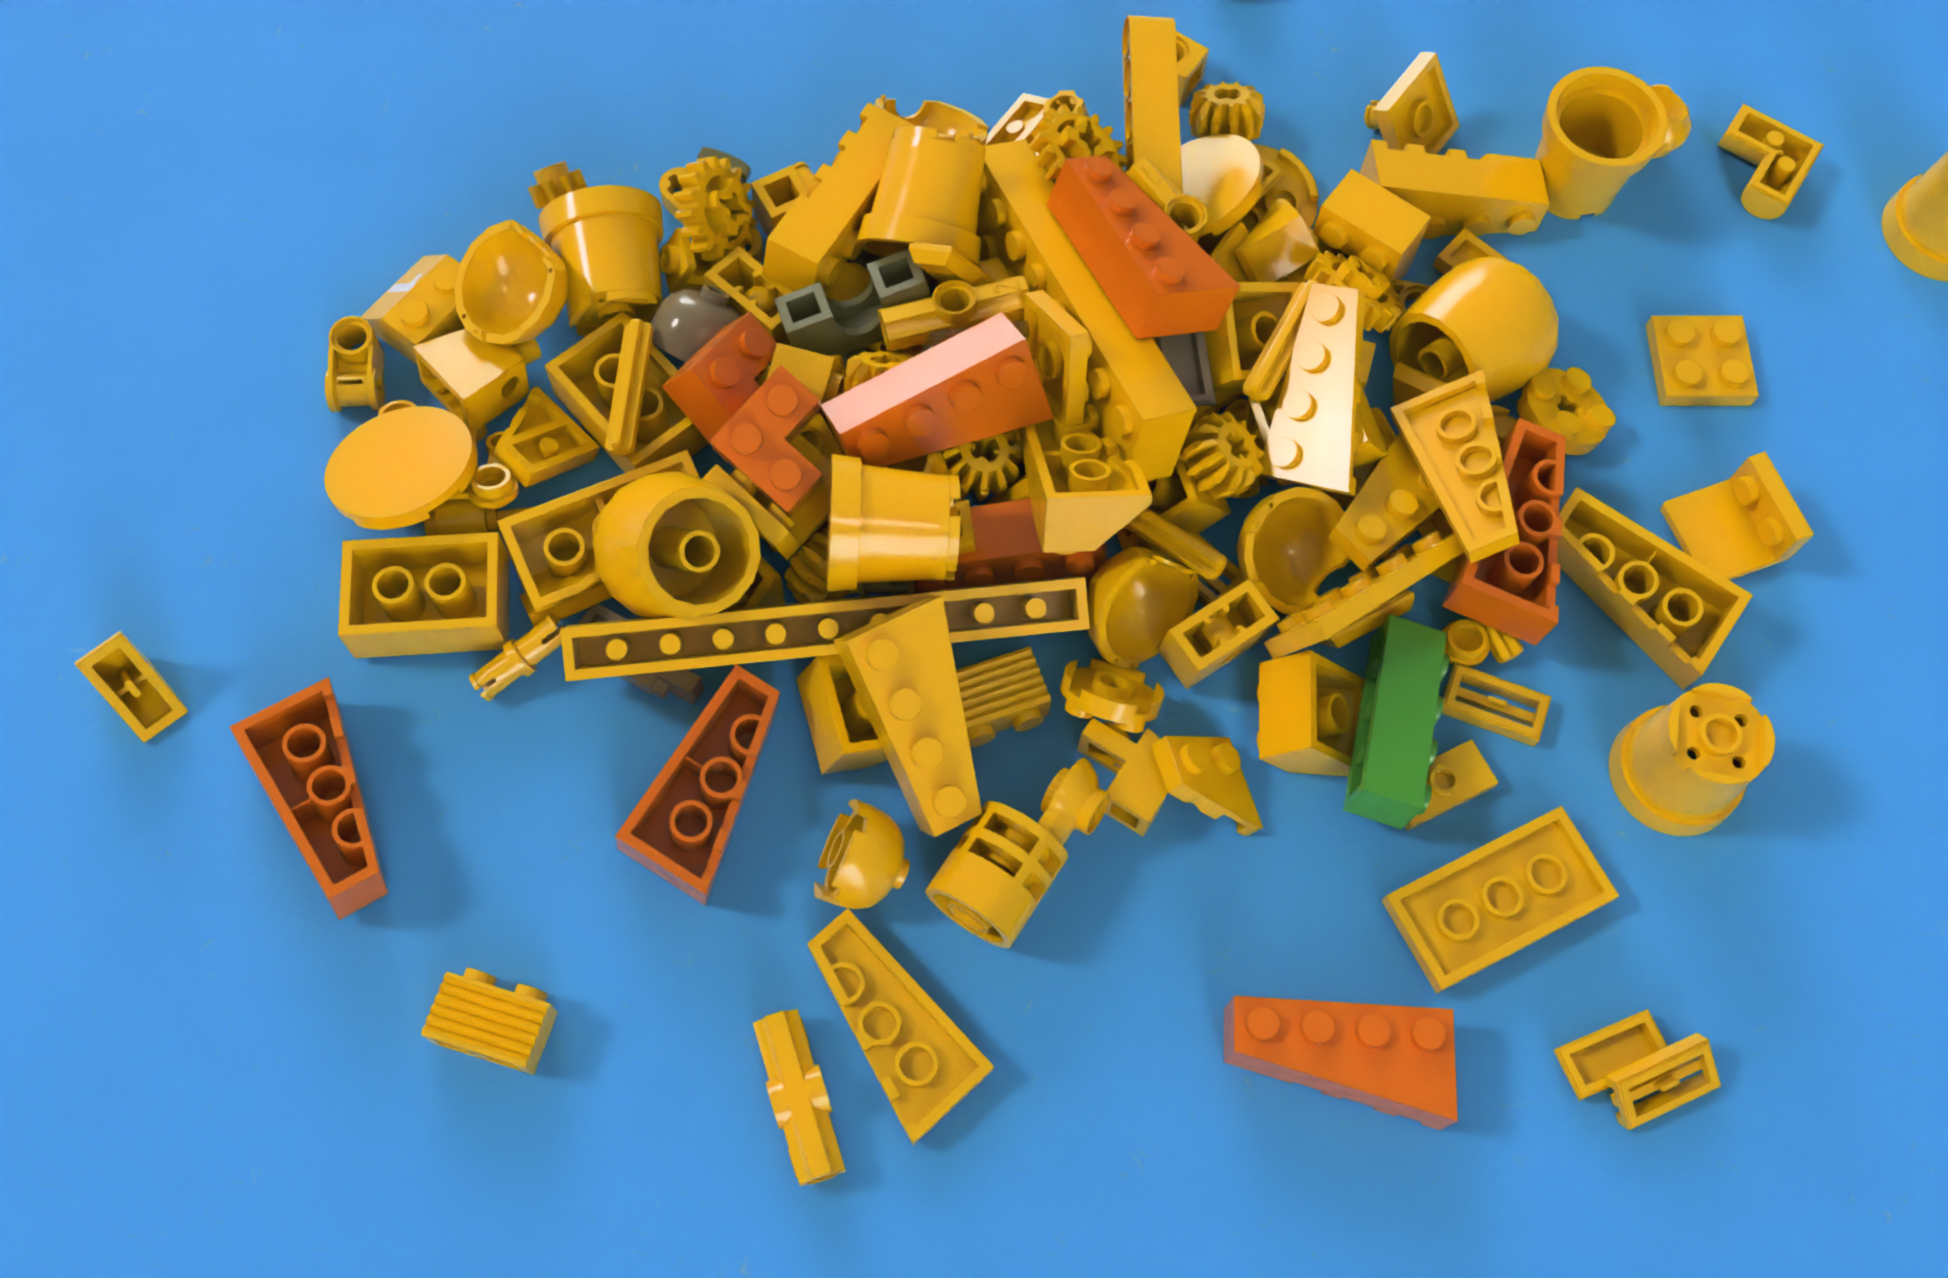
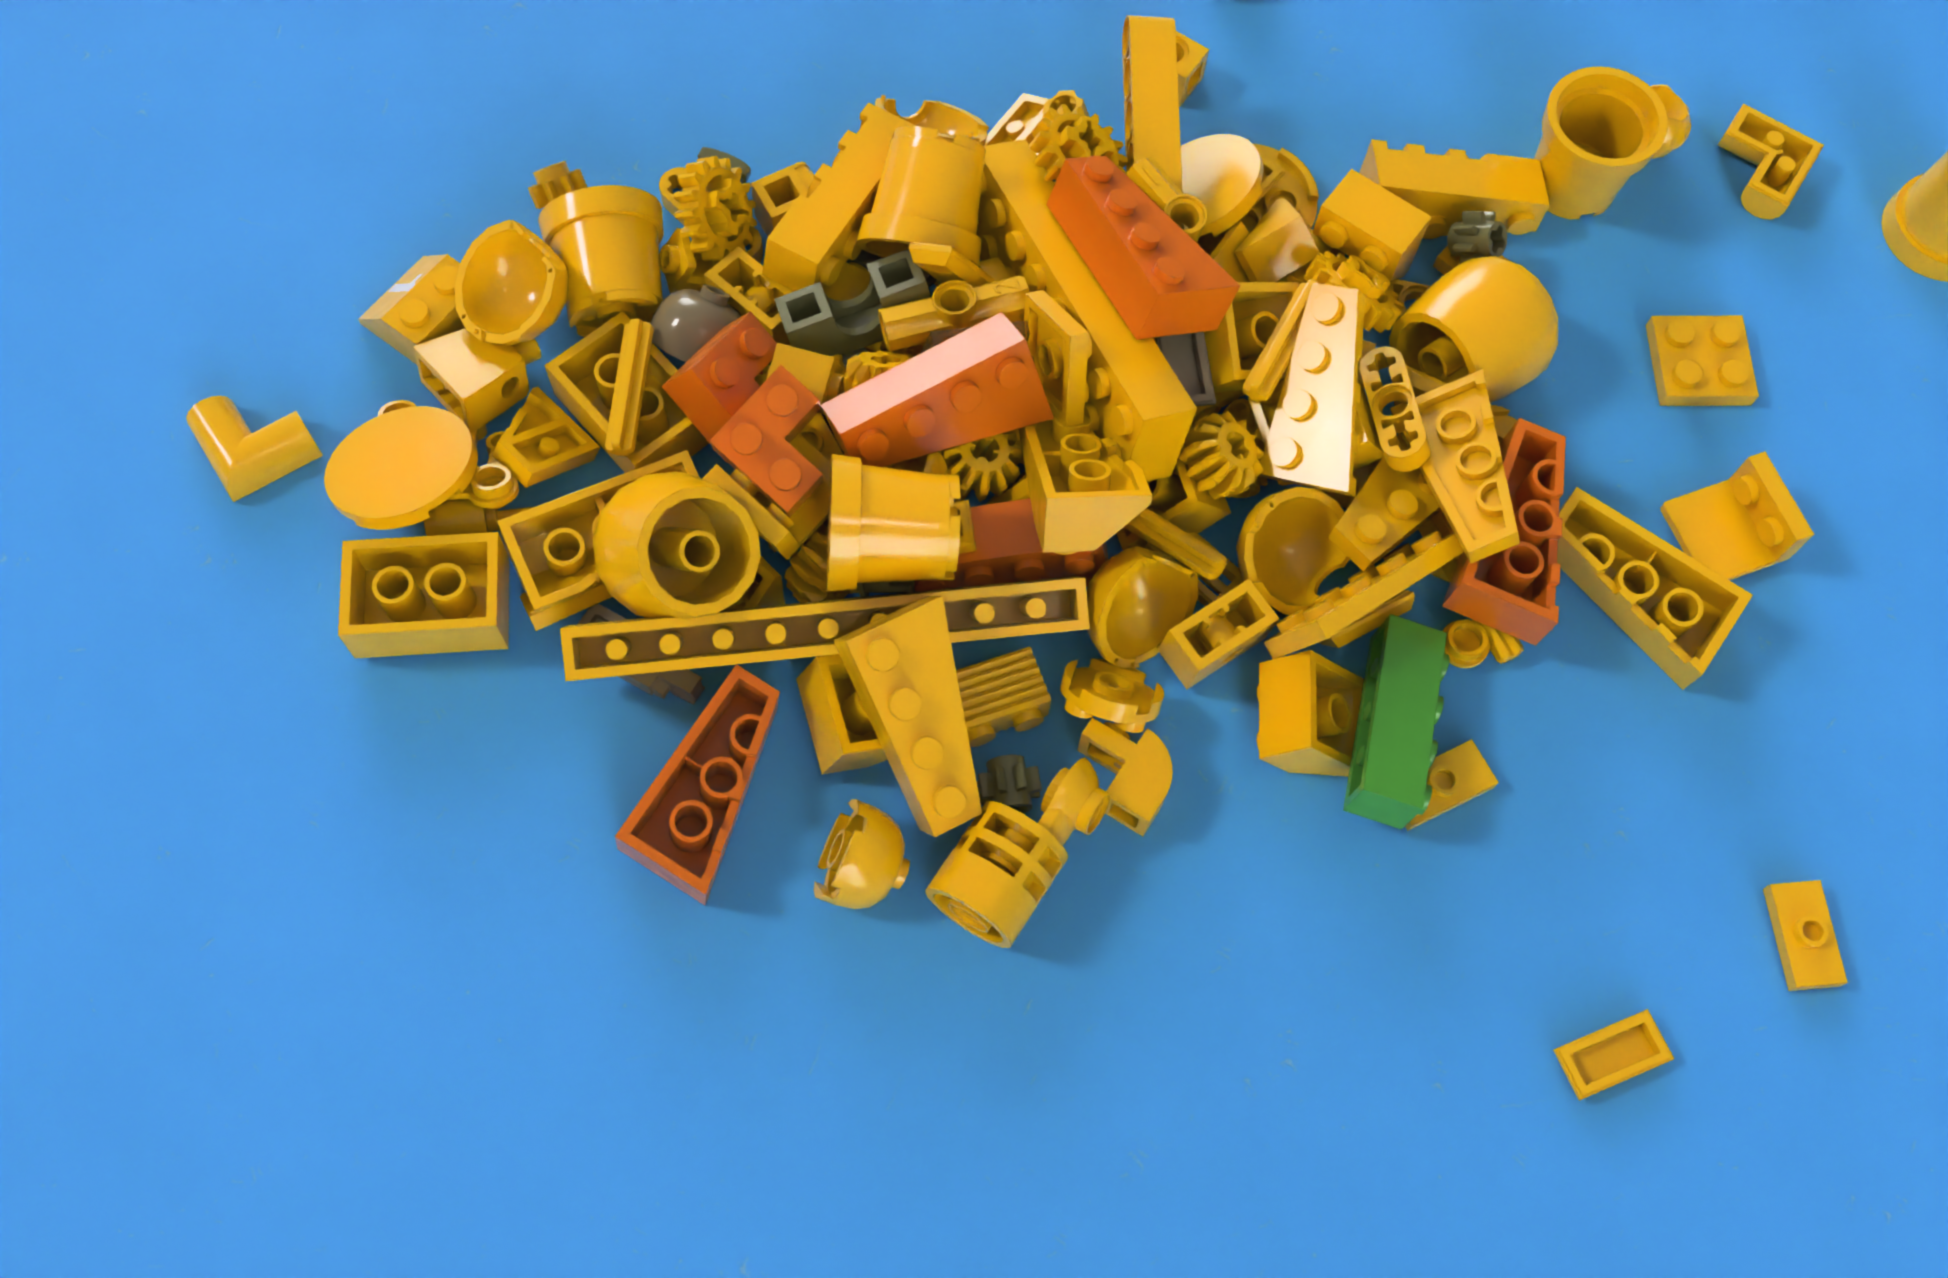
yellow slope [74,631,188,743] -> none
orange wedge [229,677,388,920] -> none
yellow piece [325,316,385,412] -> none
yellow brick [421,968,558,1075] -> none
yellow pin [469,614,564,701] -> none
yellow piece [753,1009,846,1187] -> none
yellow wing [807,908,994,1146] -> none
yellow wing [1151,736,1263,836] -> none
yellow gear [1189,81,1265,141] -> none
orange wedge [1224,996,1458,1130] -> none
yellow tile [1364,52,1460,154] -> none
yellow plate [1381,806,1619,994] -> none
yellow tile [1442,663,1552,747] -> none
yellow plate [1517,367,1616,455] -> none
yellow tile [1605,1033,1721,1130] -> none
yellow piece [1609,683,1775,836] -> none
none -> yellow brick [186,395,323,502]
none -> olive gear [977,754,1042,814]
none -> yellow beam [1360,346,1431,472]
none -> olive gear [1447,211,1507,264]
none -> yellow plate [1763,880,1848,991]

